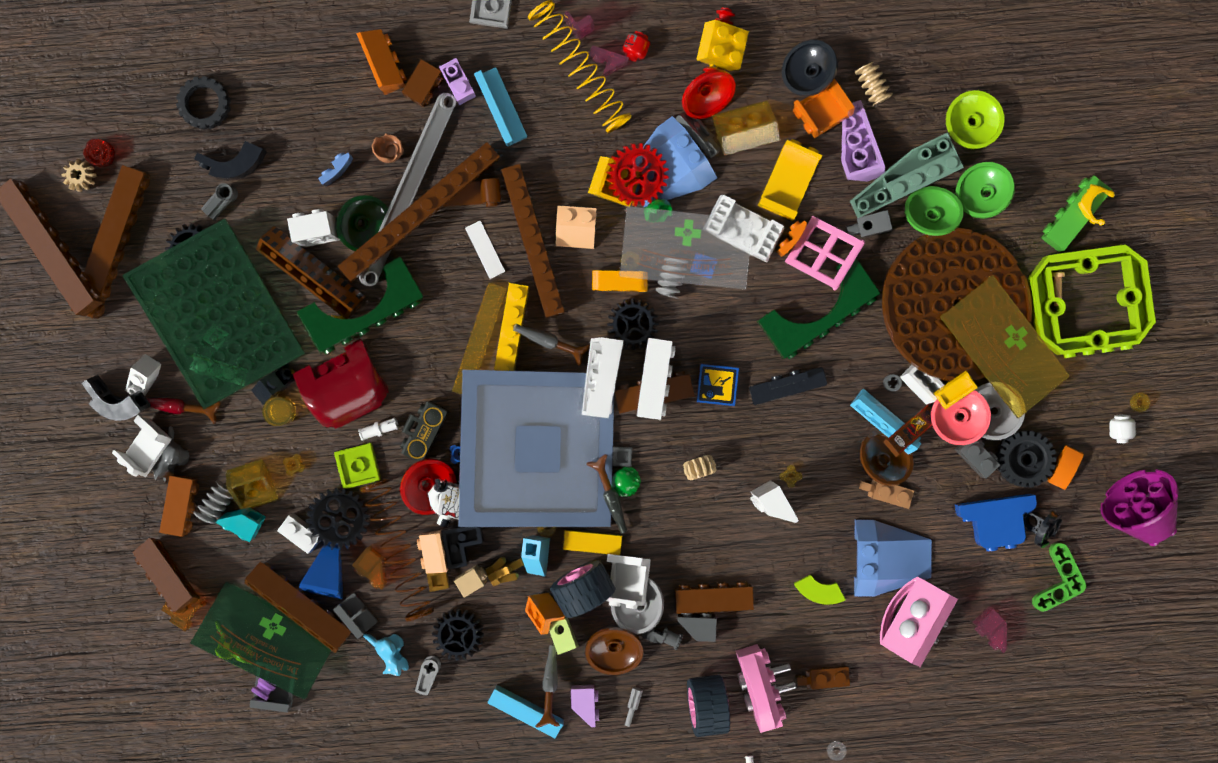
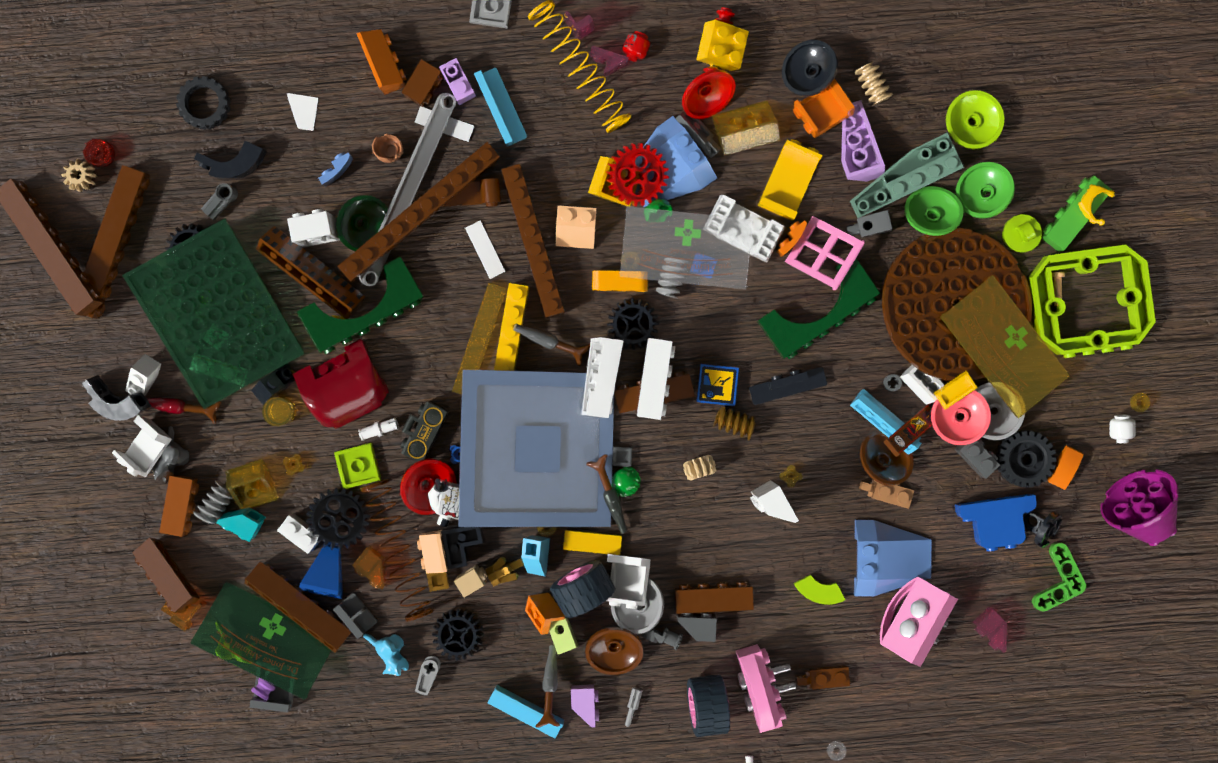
none -> white sticker [287,93,318,131]
none -> white sticker [415,106,474,142]
none -> pearl gold piece [713,406,755,440]
none -> lime tile [1002,214,1042,253]

